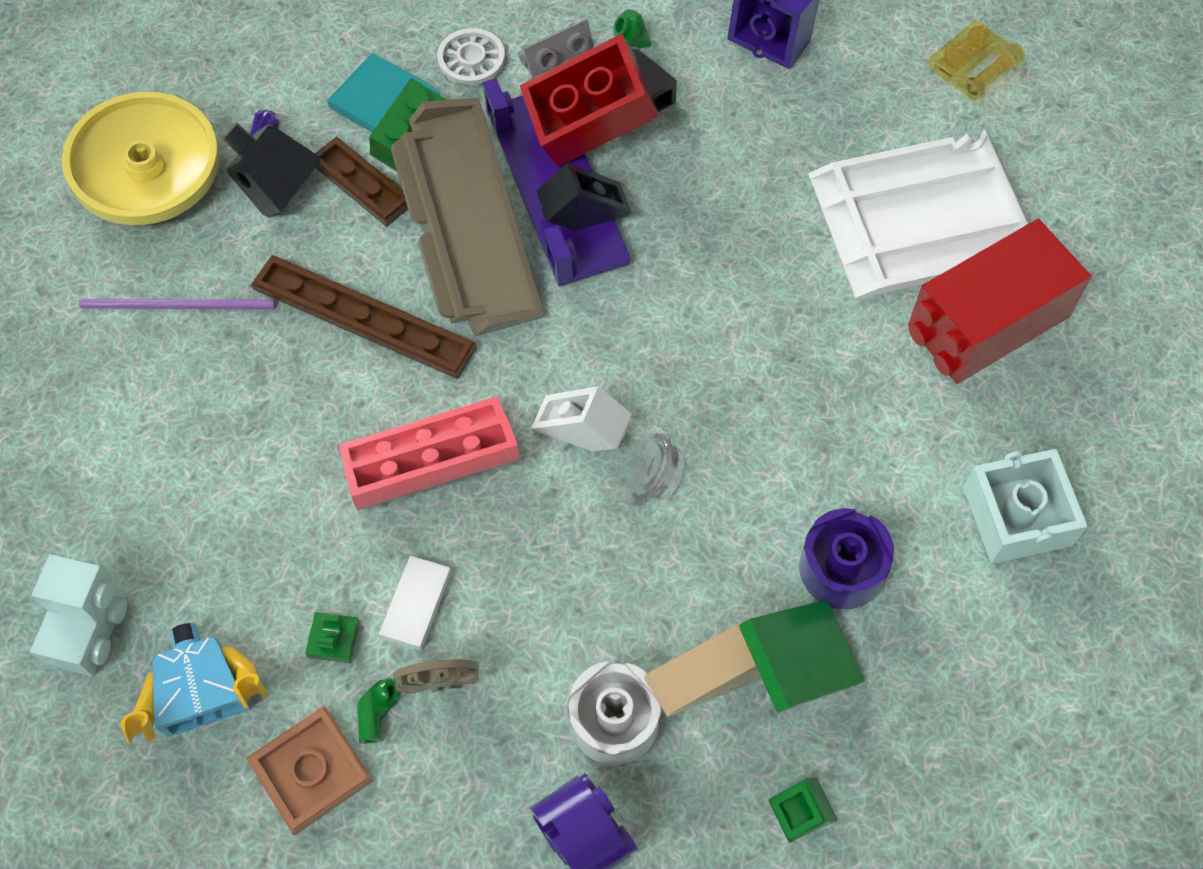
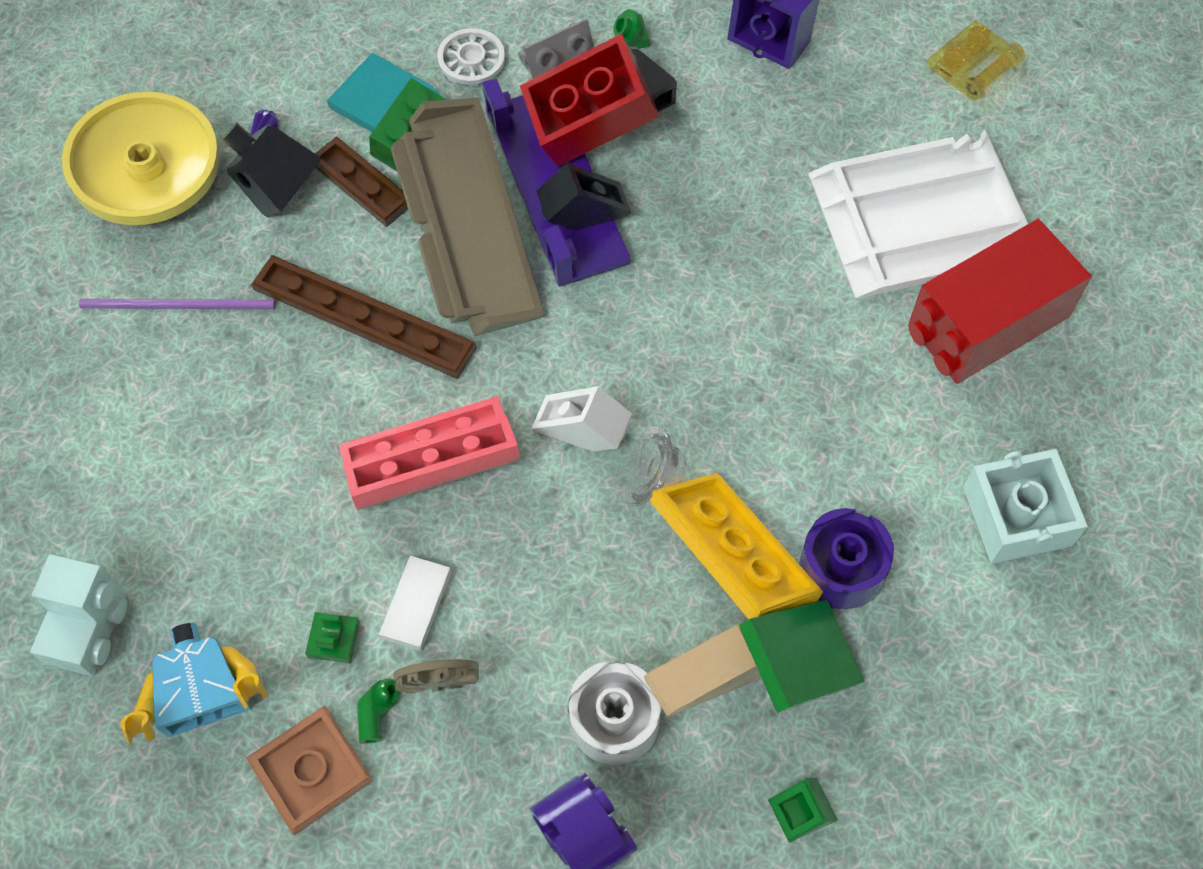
none -> yellow tile [649,473,823,619]

